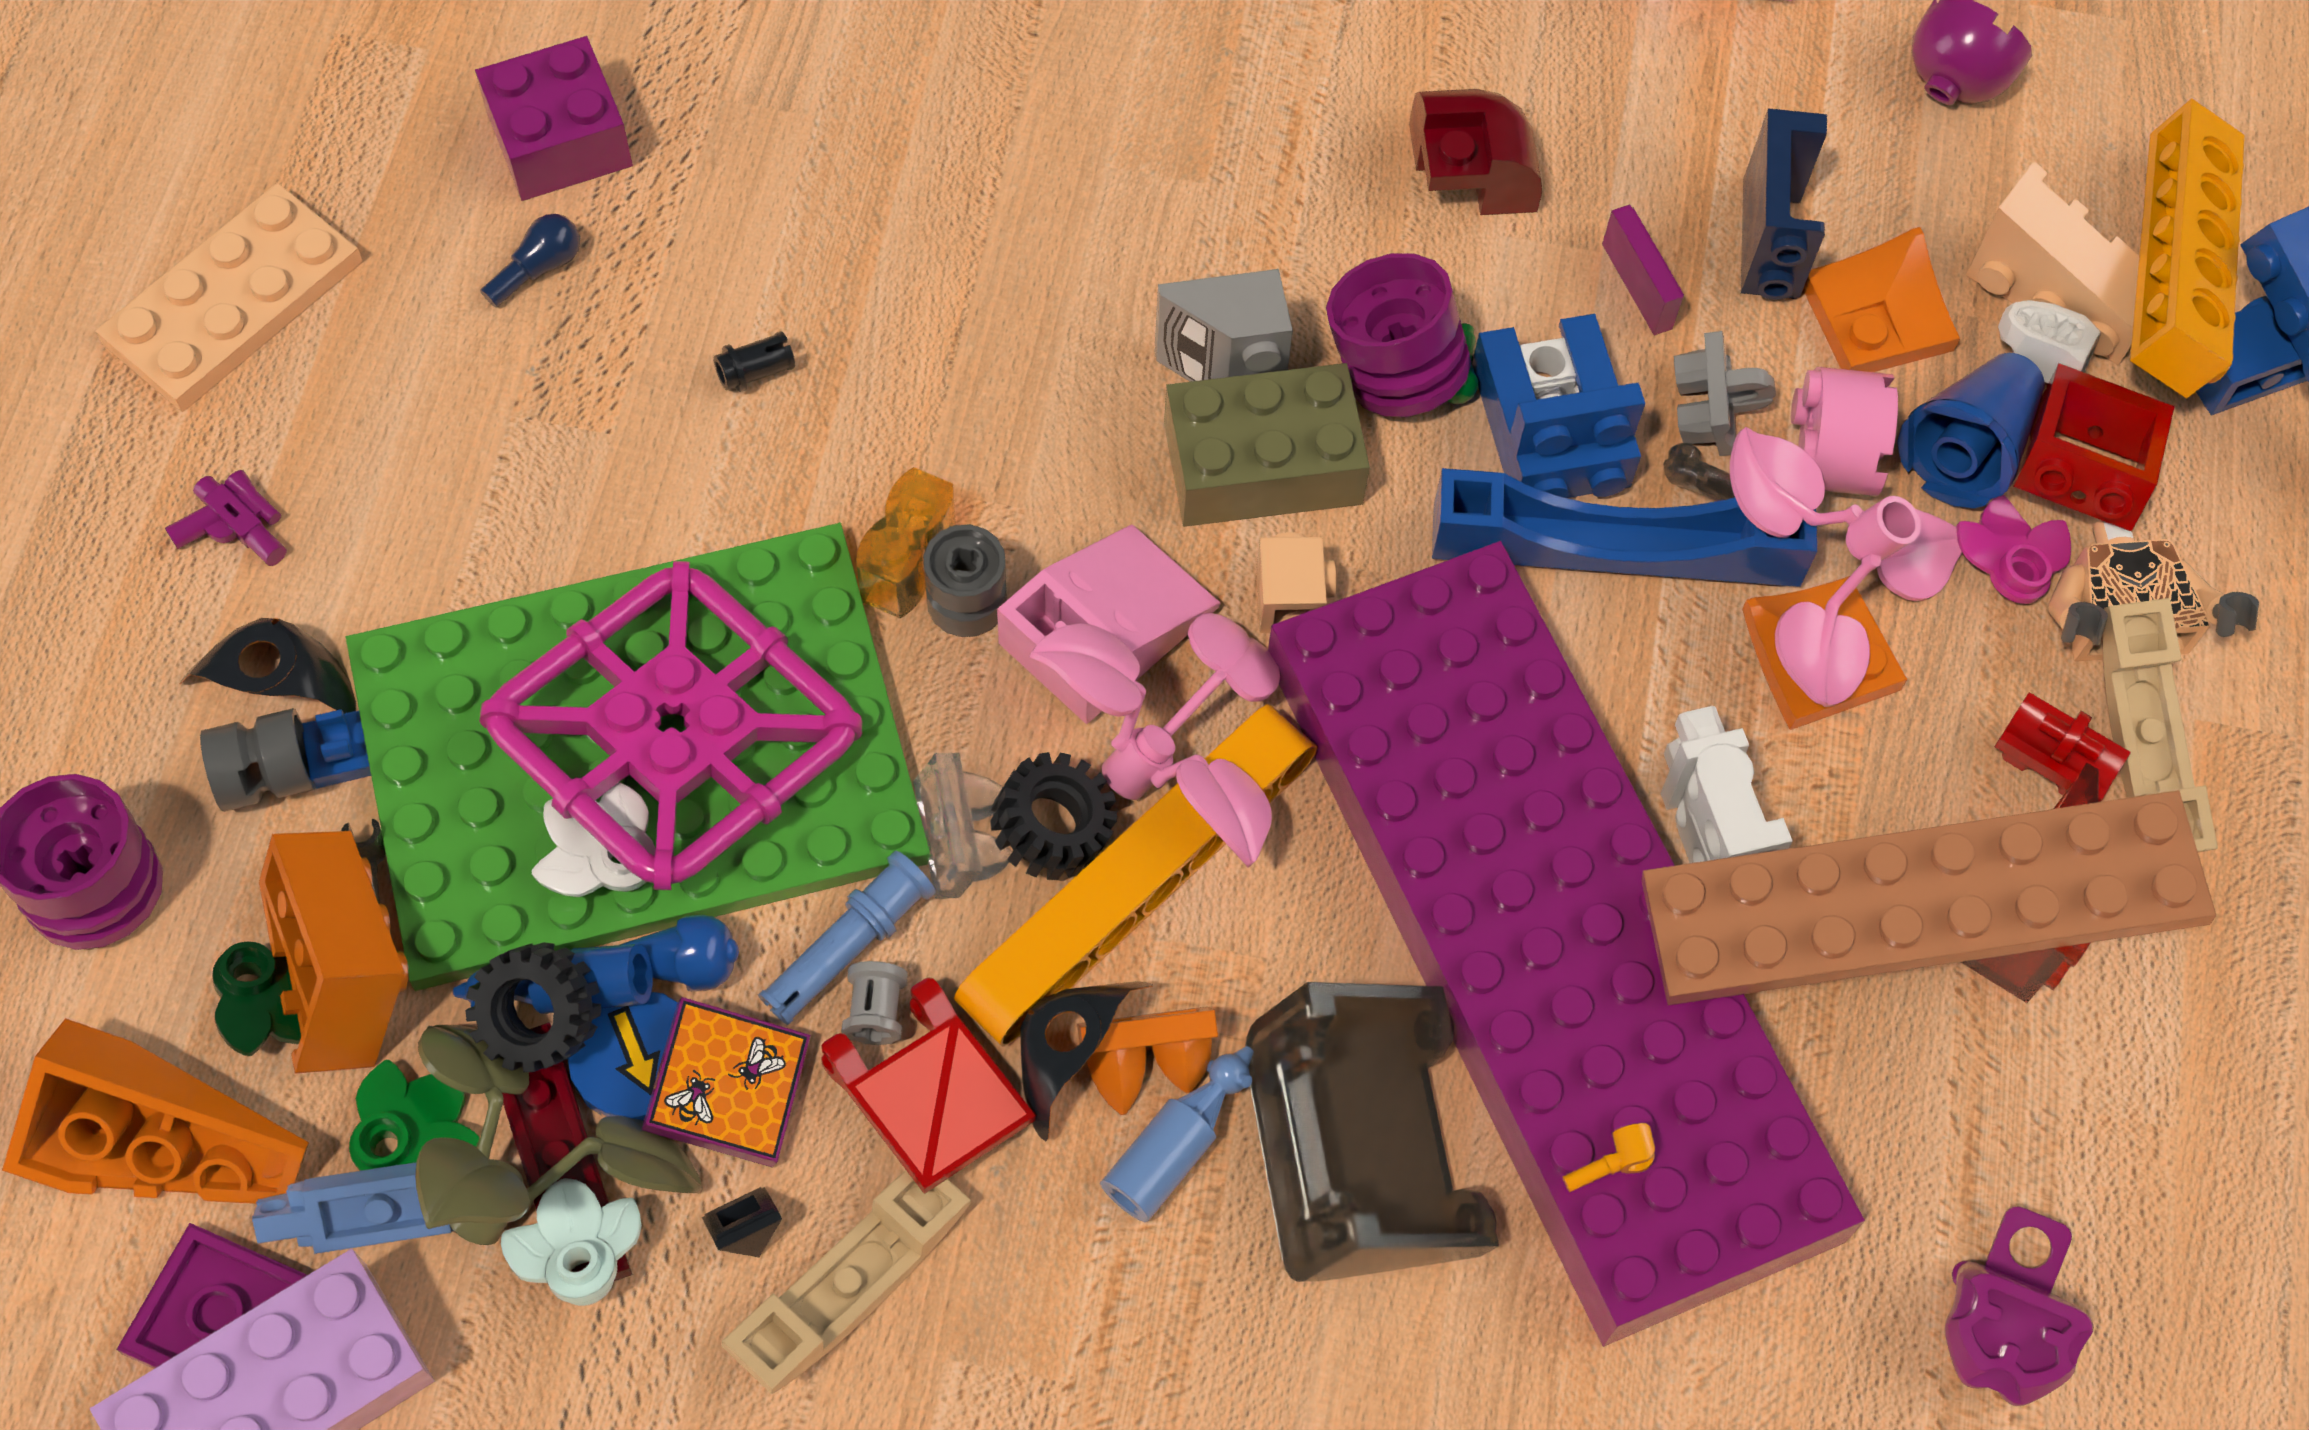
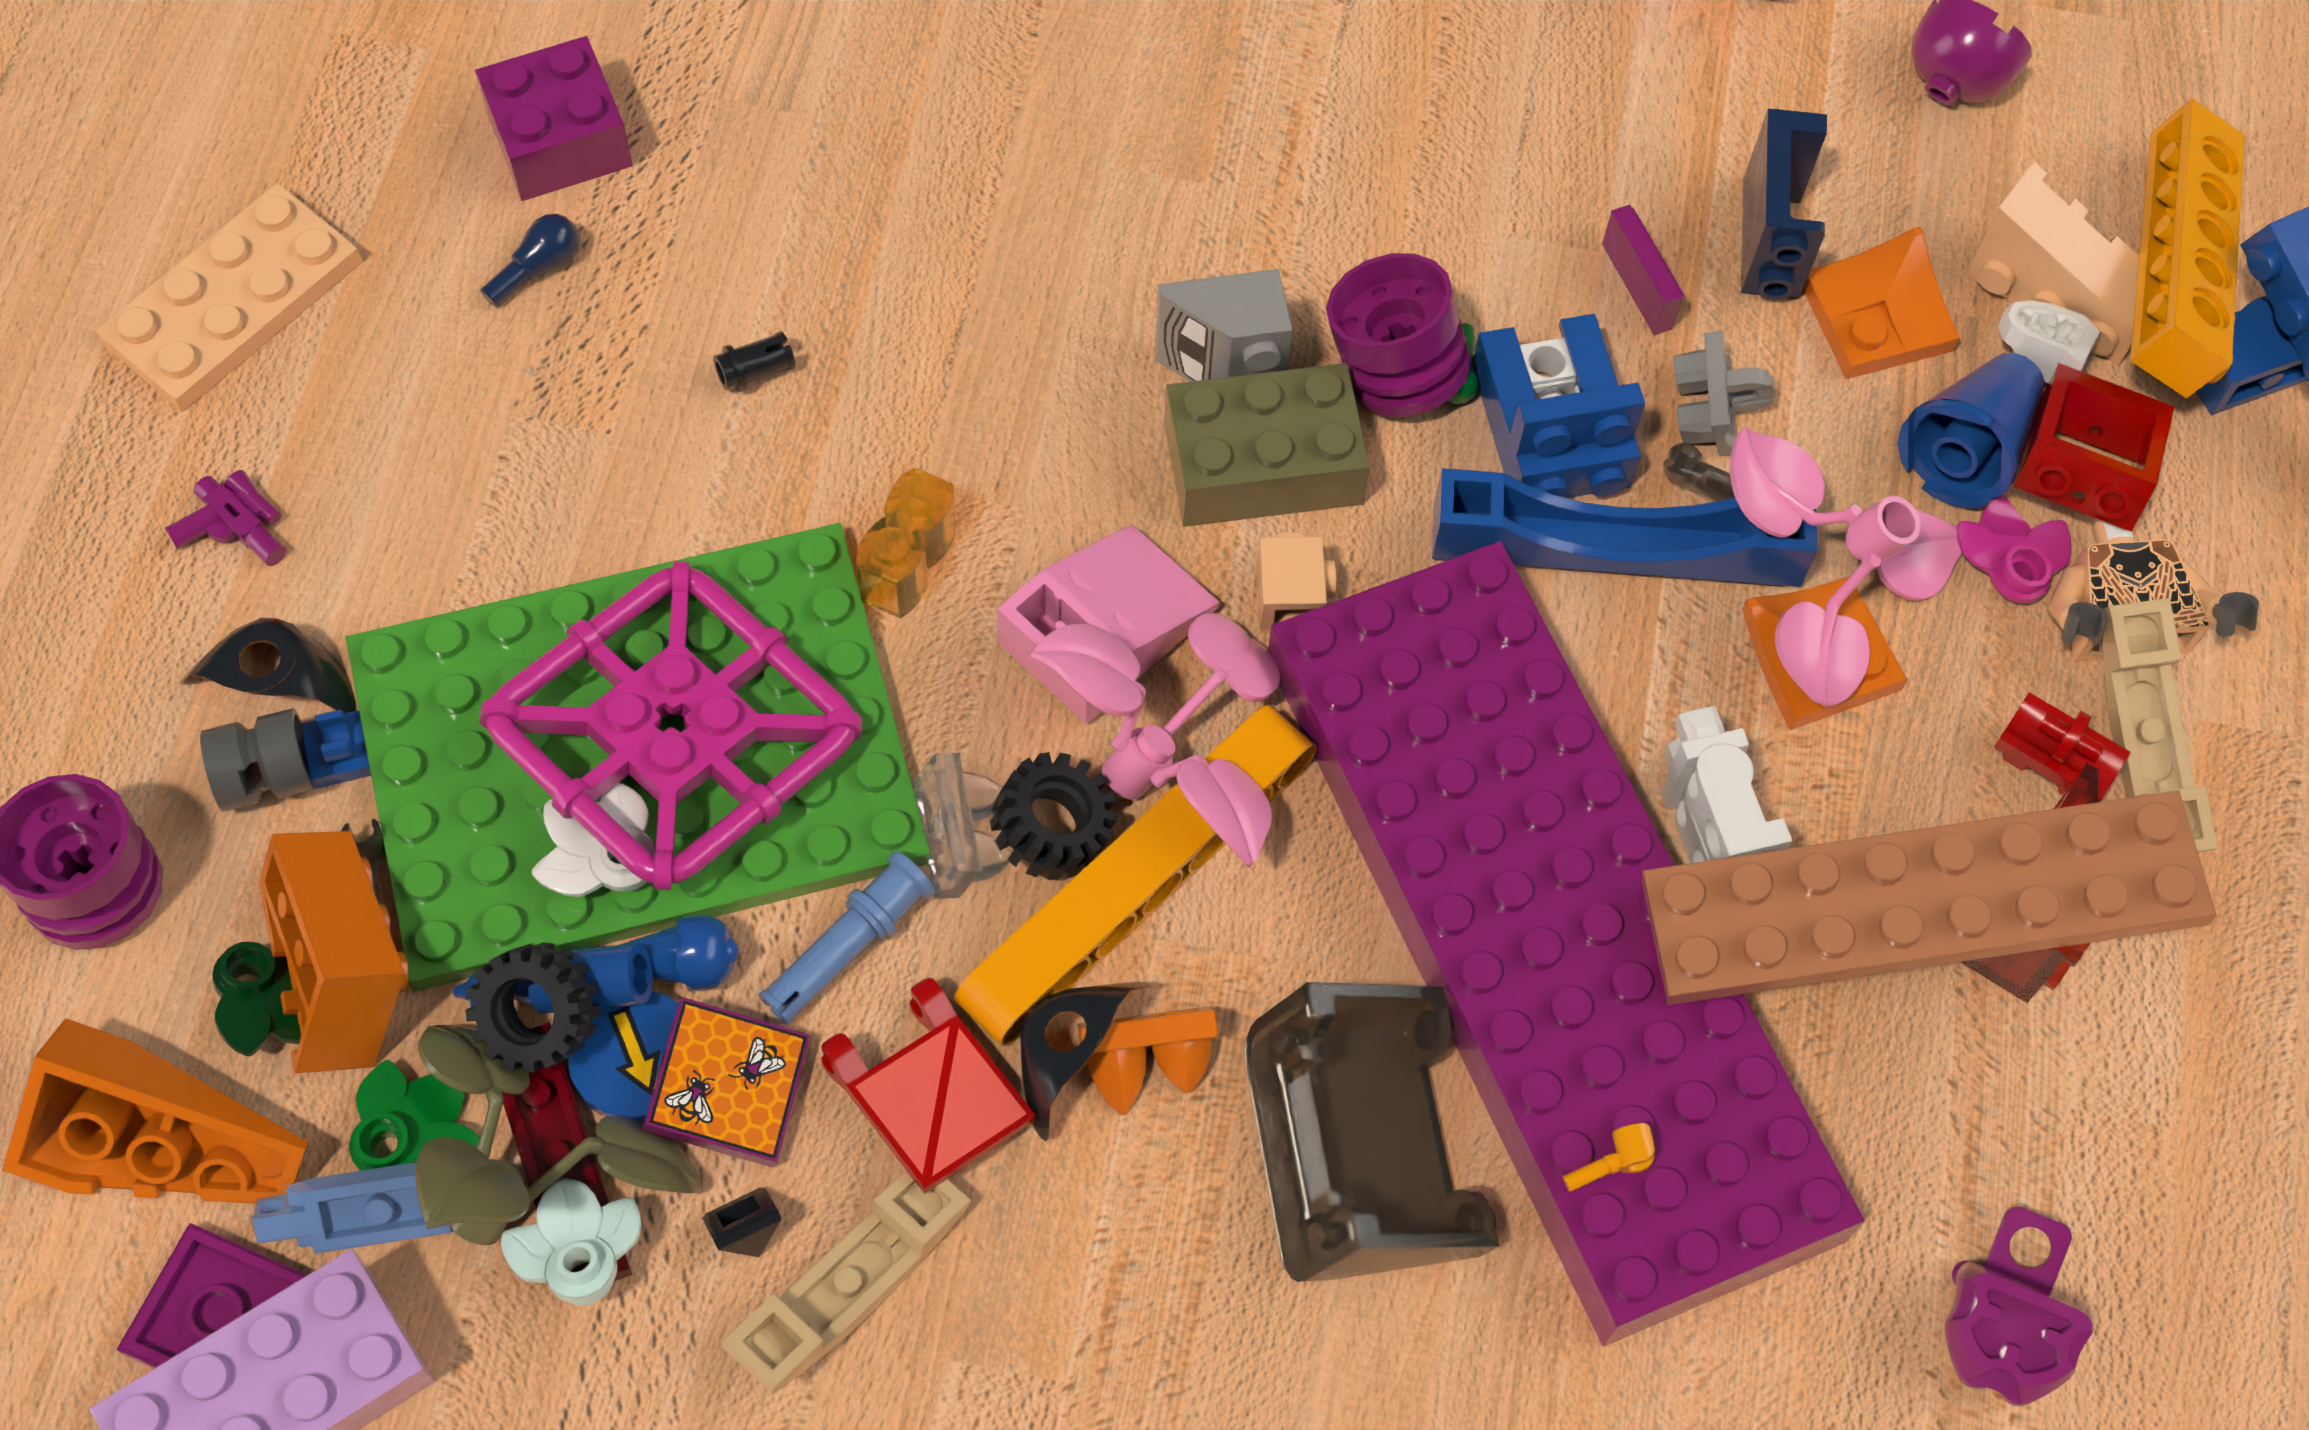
light grey bush [841,961,908,1045] -> none
dark grey wheel [923,524,1007,637] -> none
medium blue wheel [1100,1046,1254,1222] -> none
dark red brick [1409,89,1542,215] -> none
bright pink brick [1791,367,1898,496] -> none

